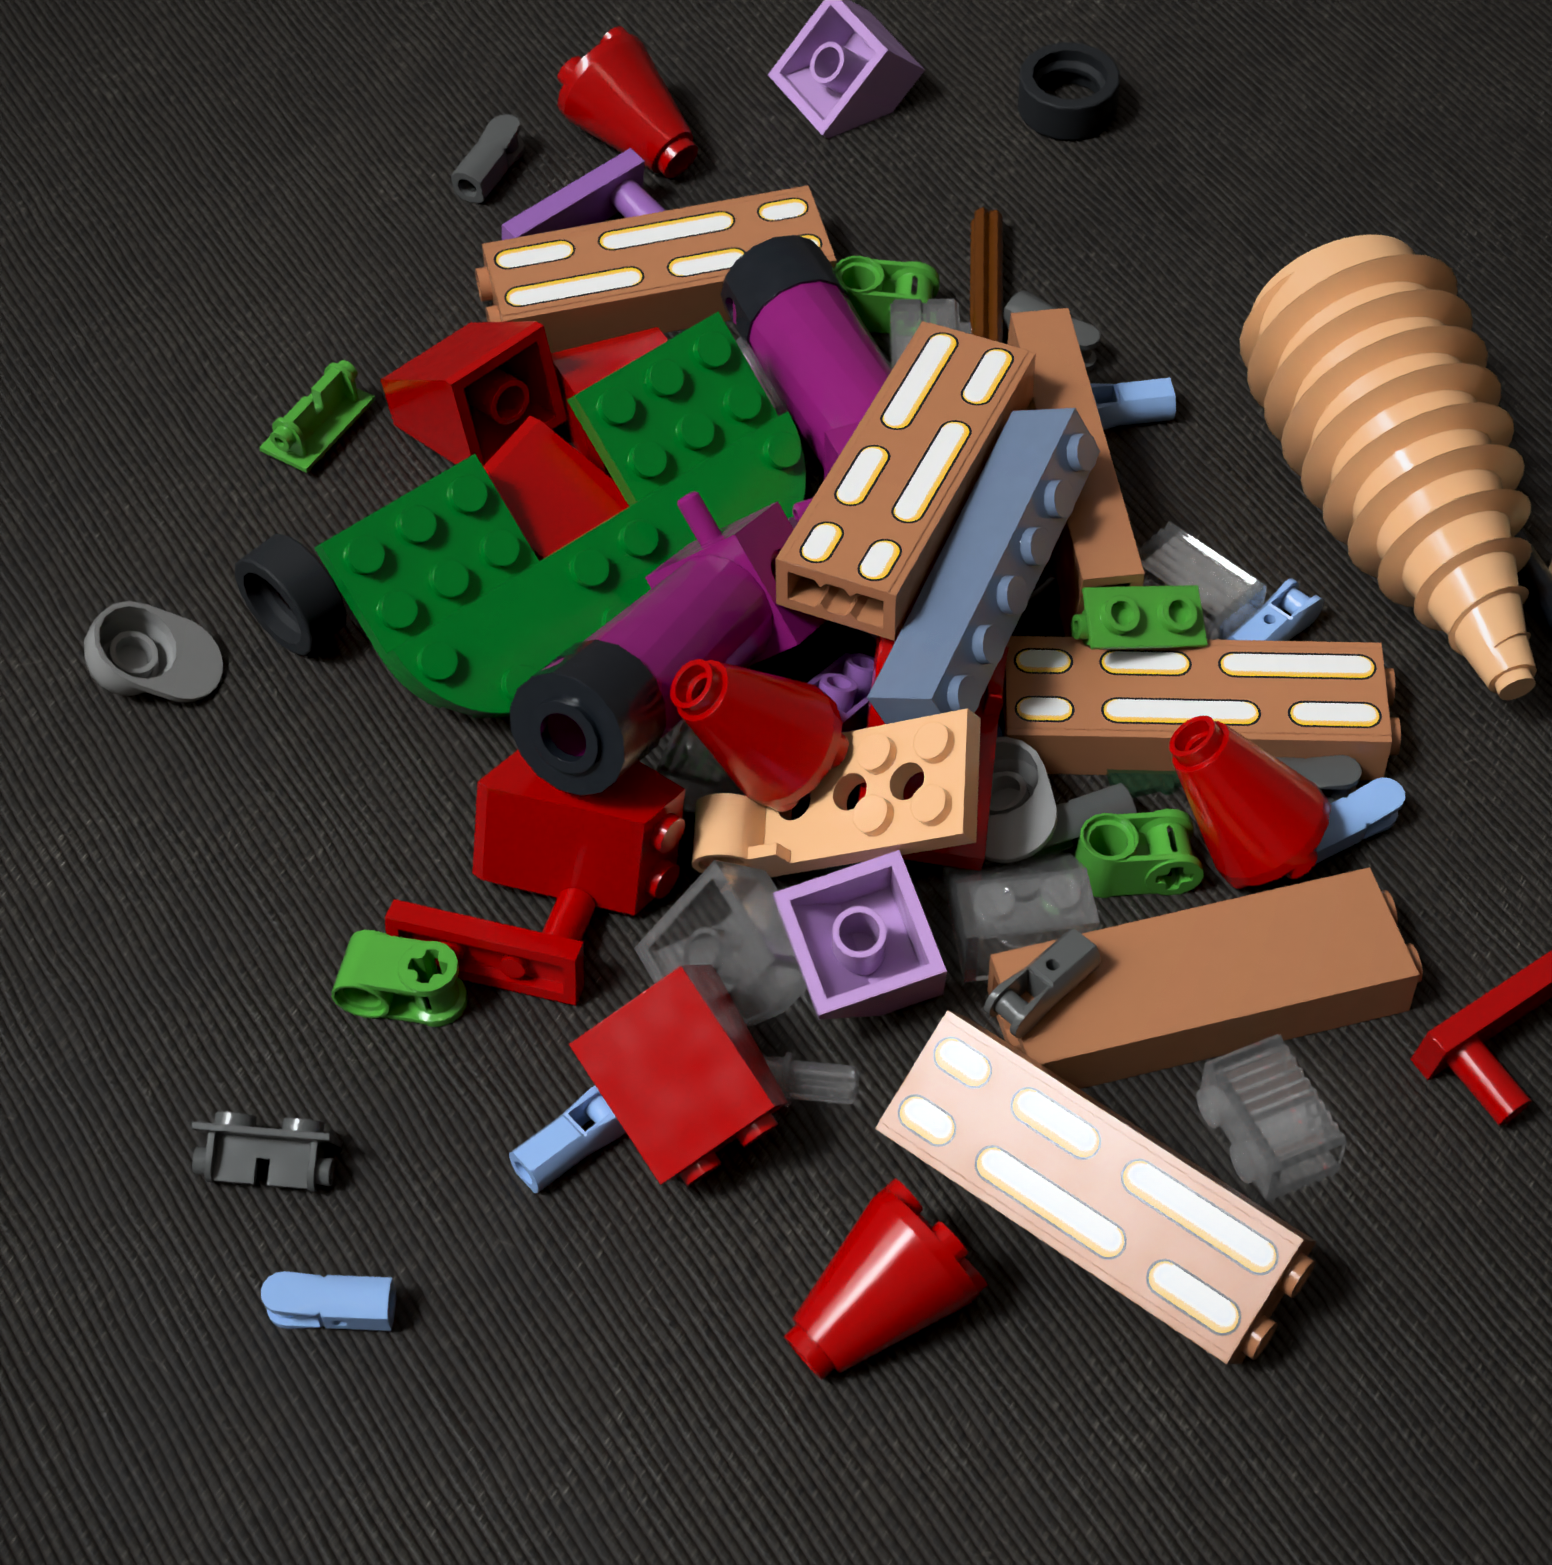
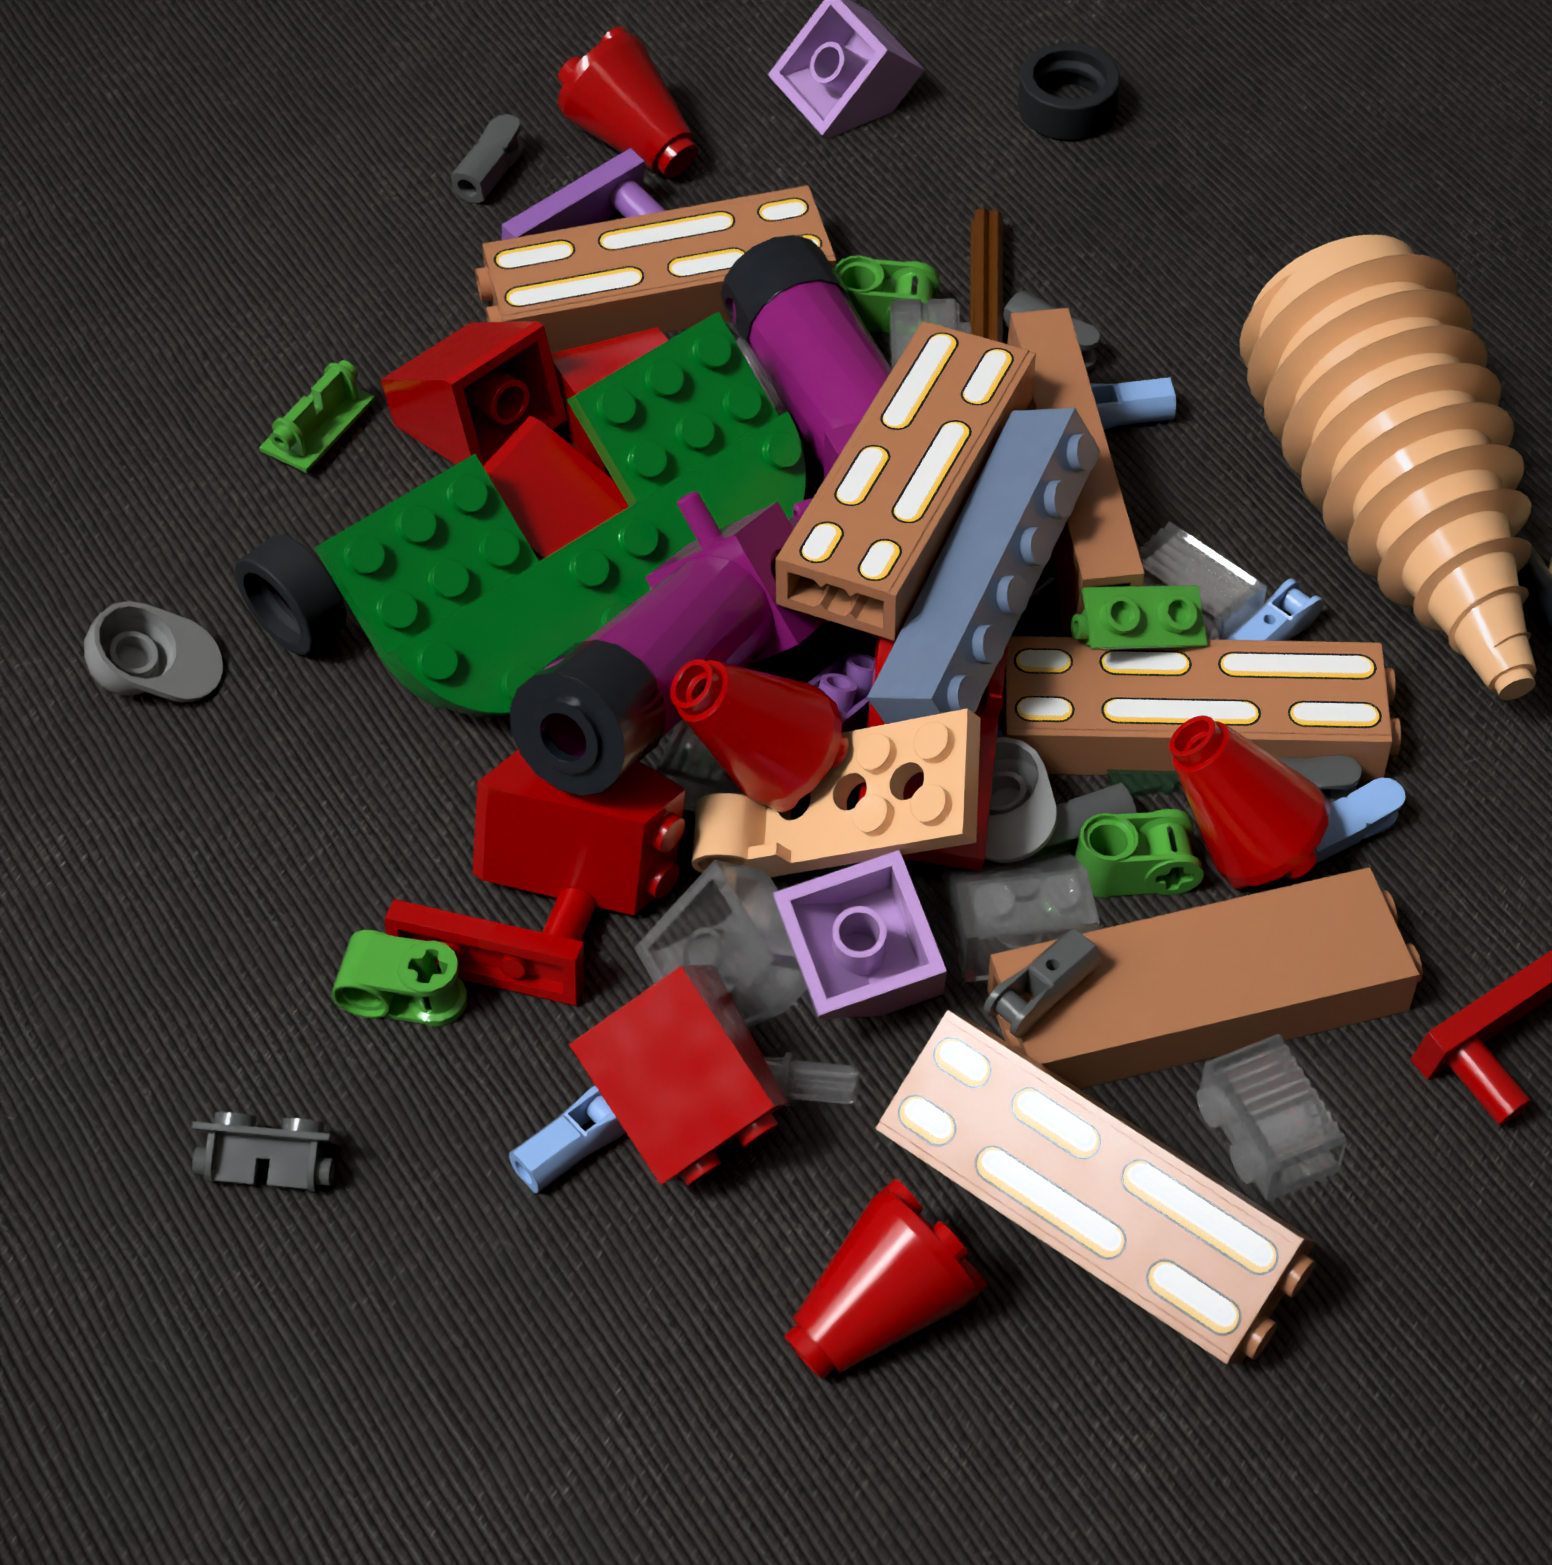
light blue bar [261,1271,396,1331] -> none

